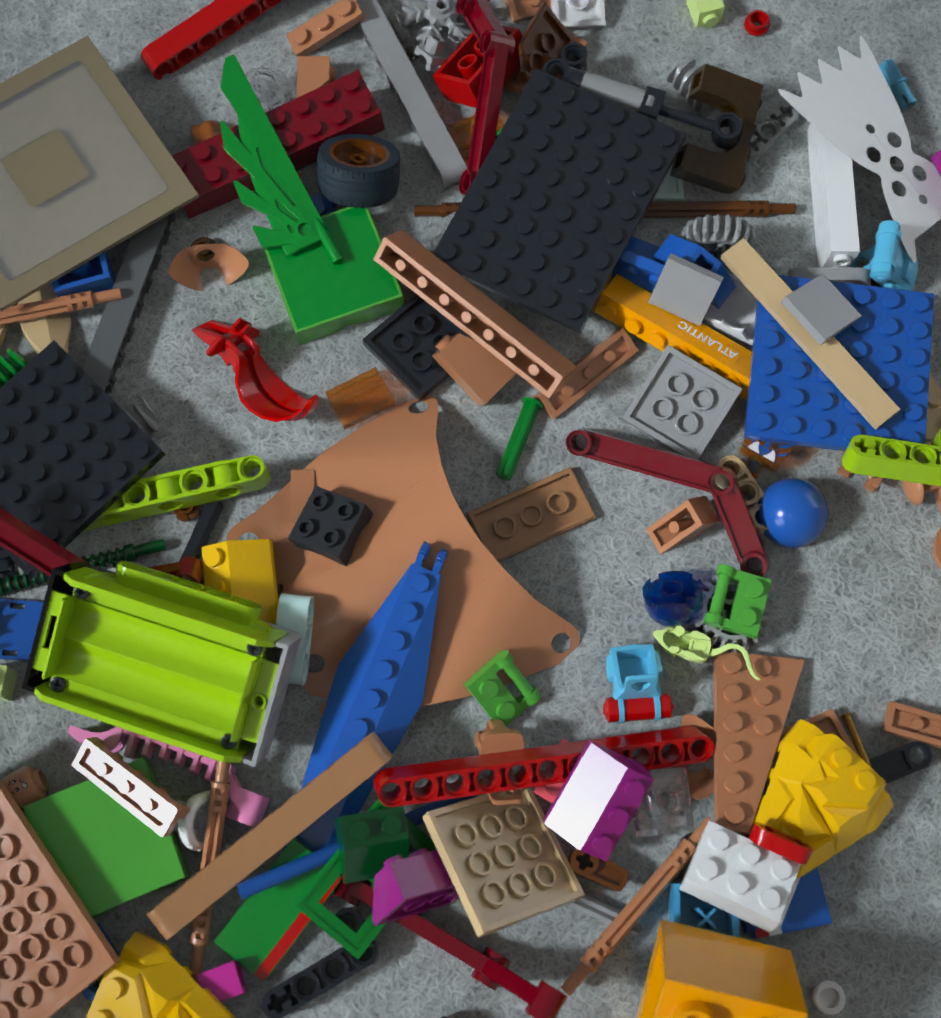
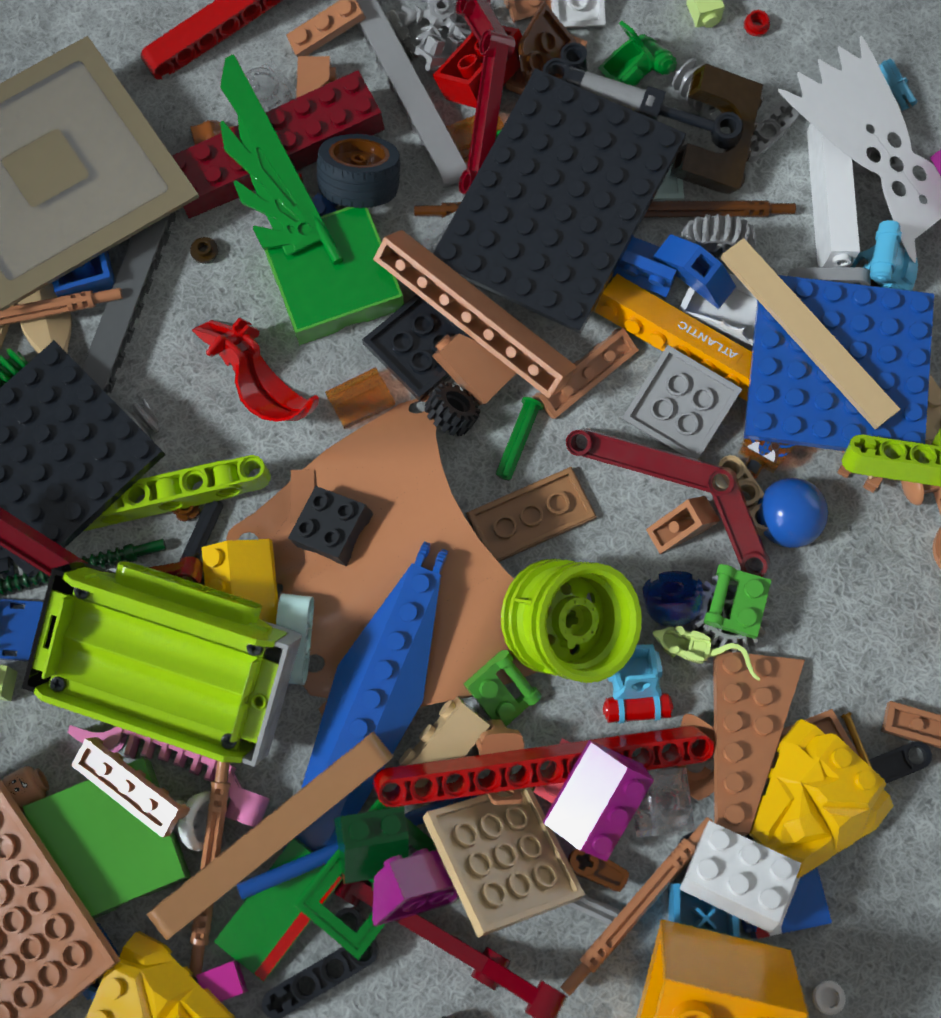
nougat piece [168,243,249,291] -> none
light grey tile [648,253,724,326] -> none
red beam [749,822,813,865] -> none
light grey tile [781,273,862,345] -> none
none -> tan brick [399,696,490,787]
none -> black tyre [424,382,481,436]
none -> lime wheel [501,559,642,683]
none -> green piece [598,20,677,86]

